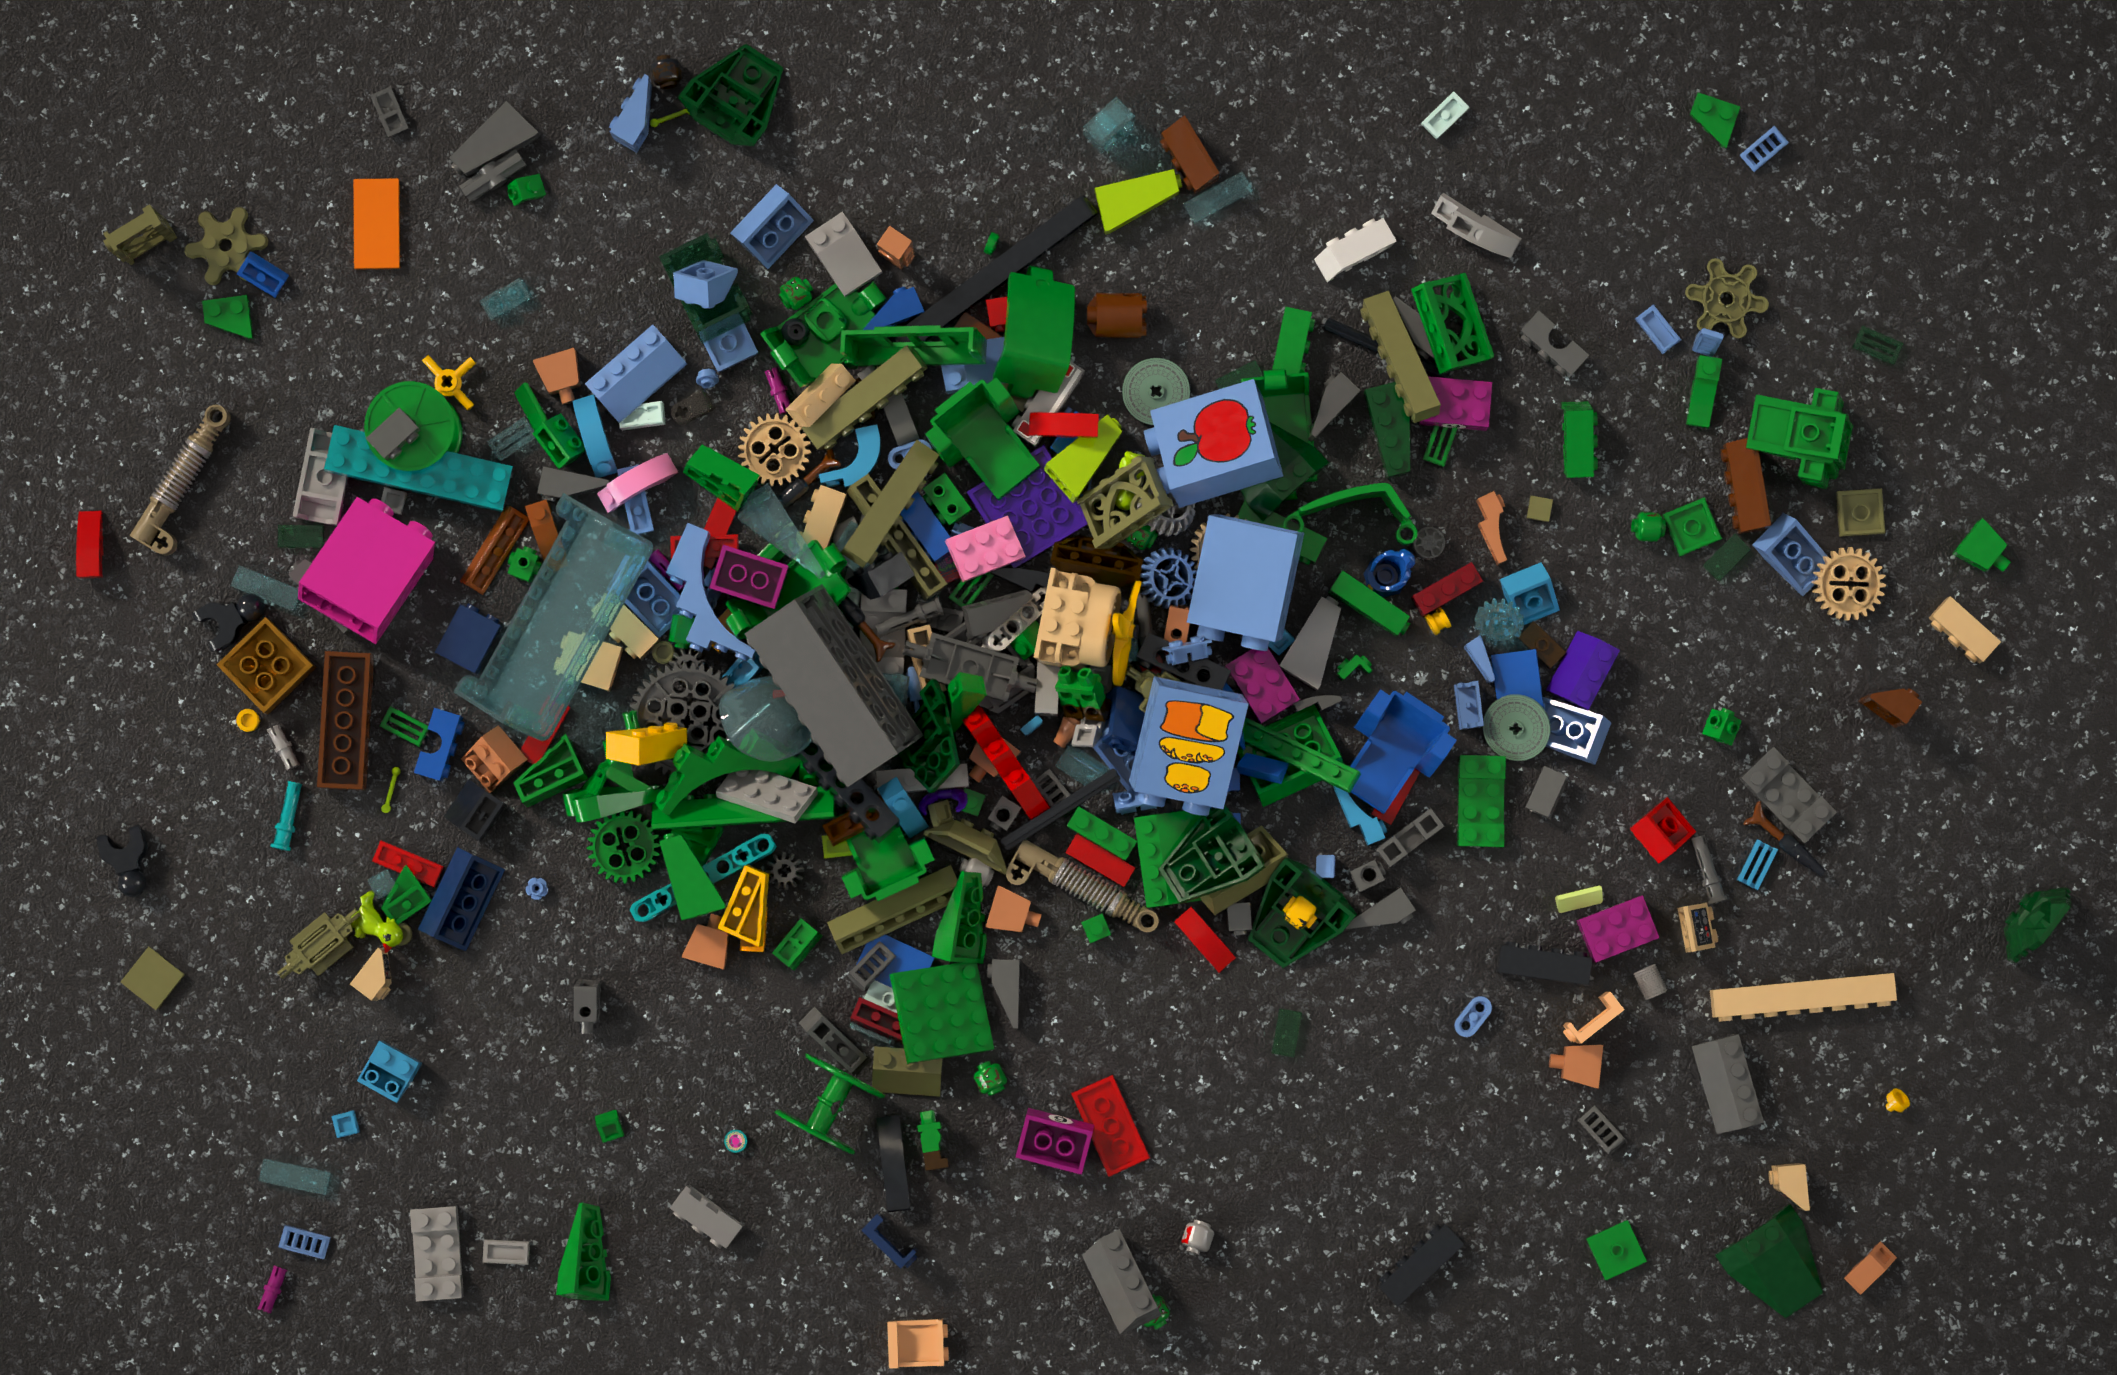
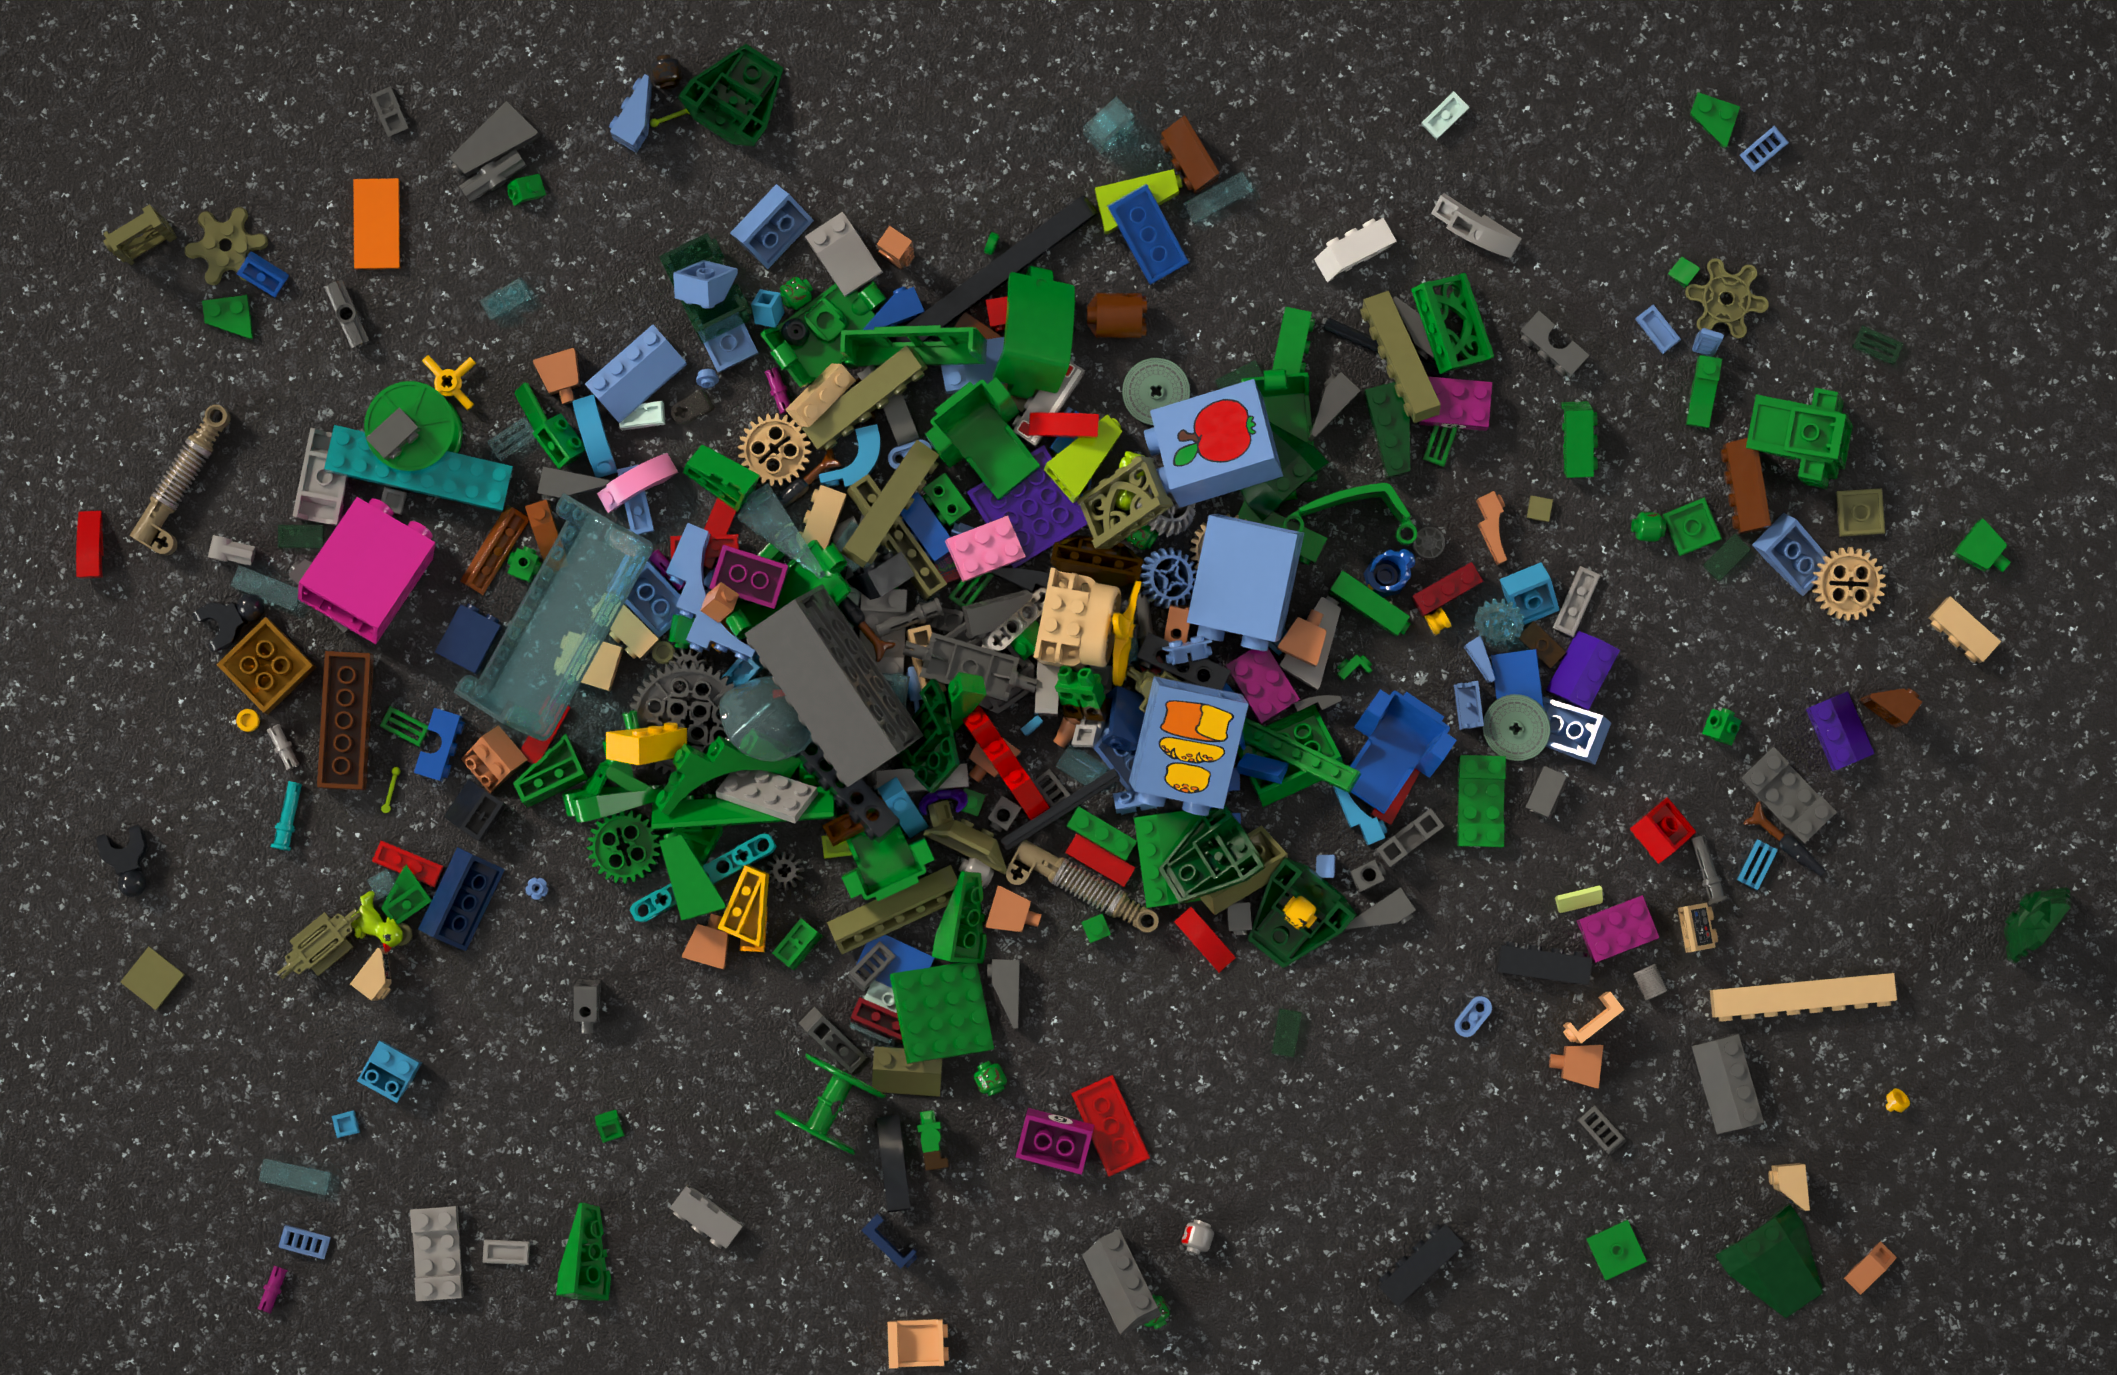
tile [724,1130,747,1153] -> none
none -> light grey piece [208,535,256,566]
none -> dark grey piece [325,280,370,350]
none -> nougat brick [700,582,739,623]
none -> dark azure brick [751,289,785,328]
none -> blue tile [1107,184,1189,285]
none -> nougat torso [1277,609,1327,667]
none -> light grey tile [1553,566,1601,637]
none -> green slope [1668,257,1700,288]
none -> dark purple slope [1806,691,1875,771]

